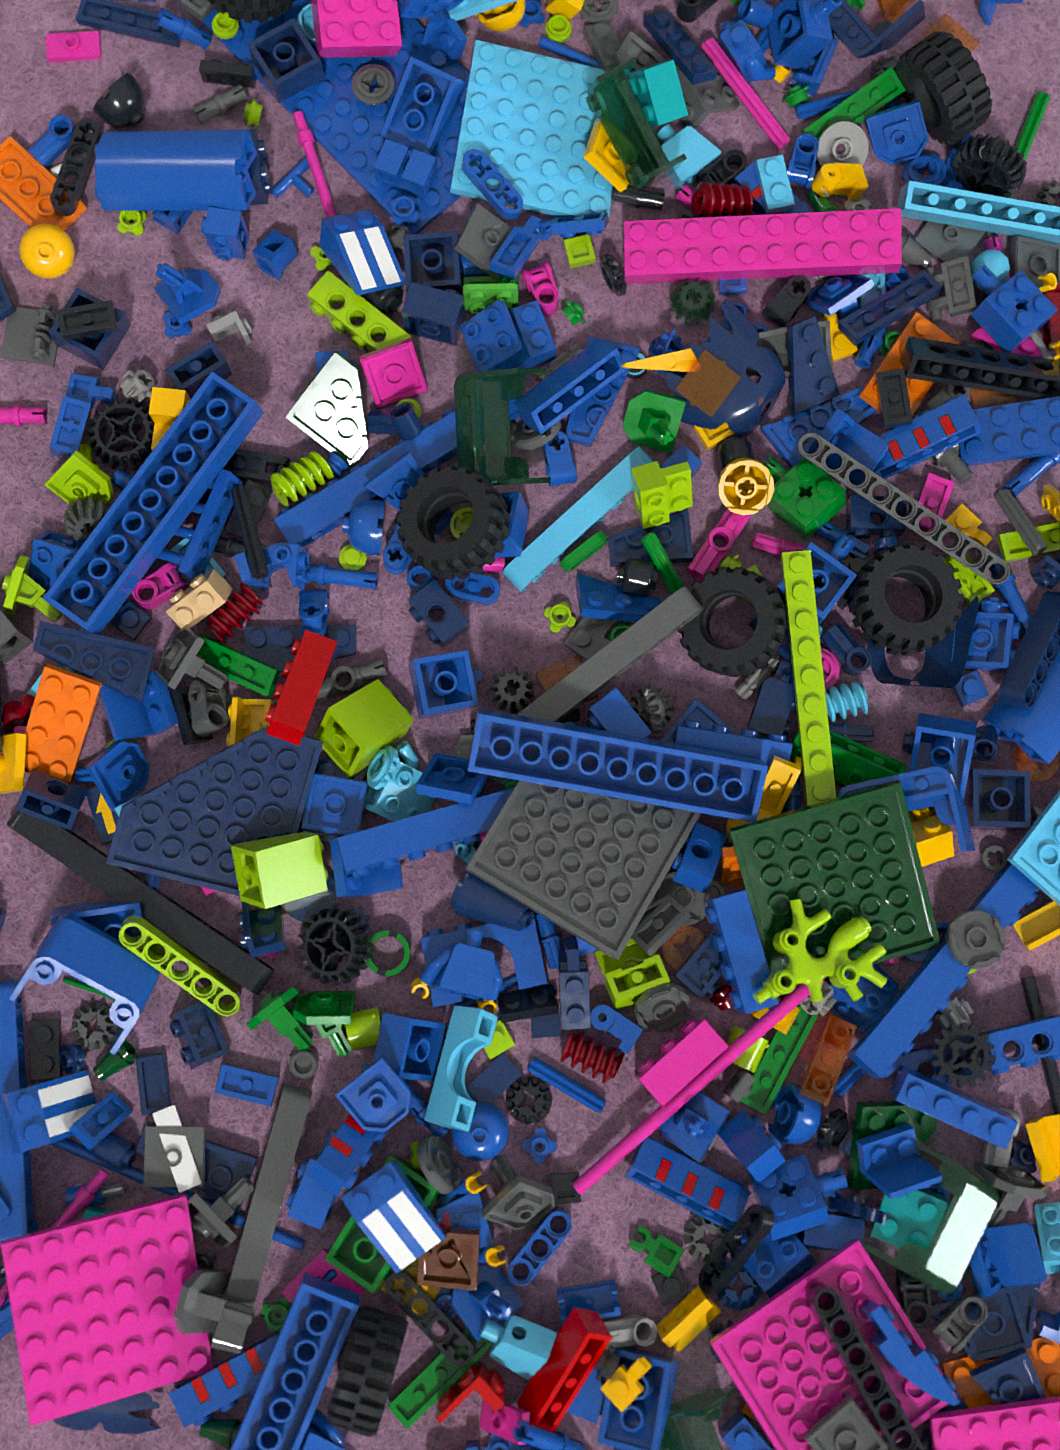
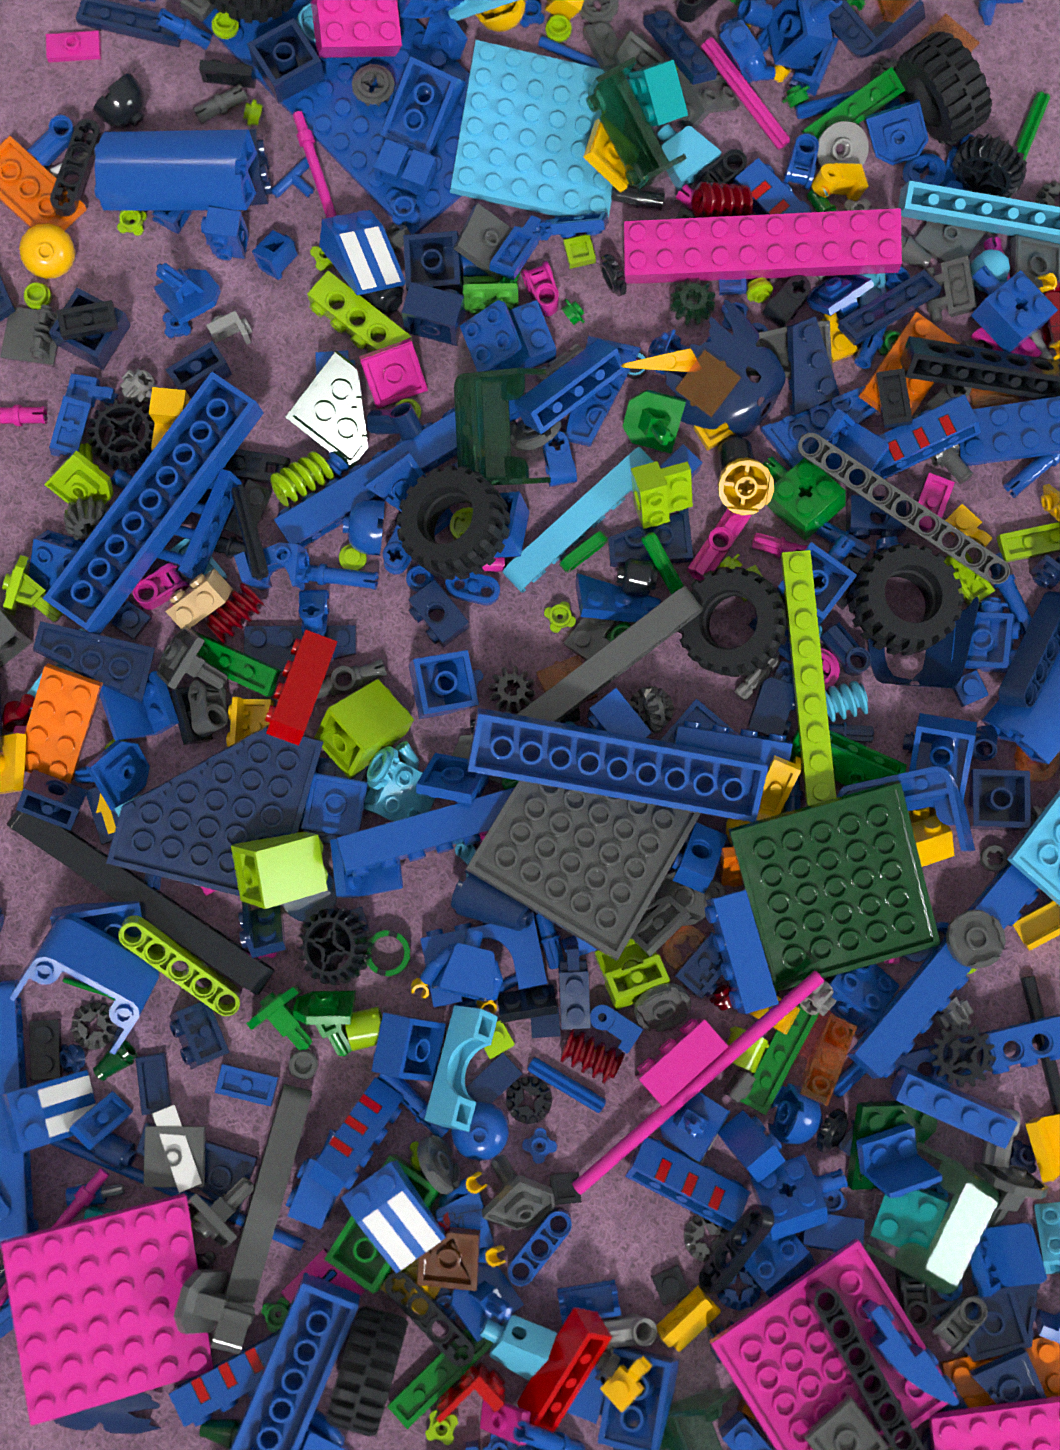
blue piece [335,1056,411,1132] -> none
blue beam [462,149,523,220] -> none
green plate [629,1226,685,1278] -> none
lime plant [753,899,887,1004] -> none
medium azure plate [755,155,795,214] -> none
dark blue plate [833,1195,887,1225] -> none
dark grey axle [995,489,1047,555] -> none
none -> lime plate [24,283,52,310]
none -> lime plate [425,1410,458,1445]
none -> lime plate [746,278,773,303]

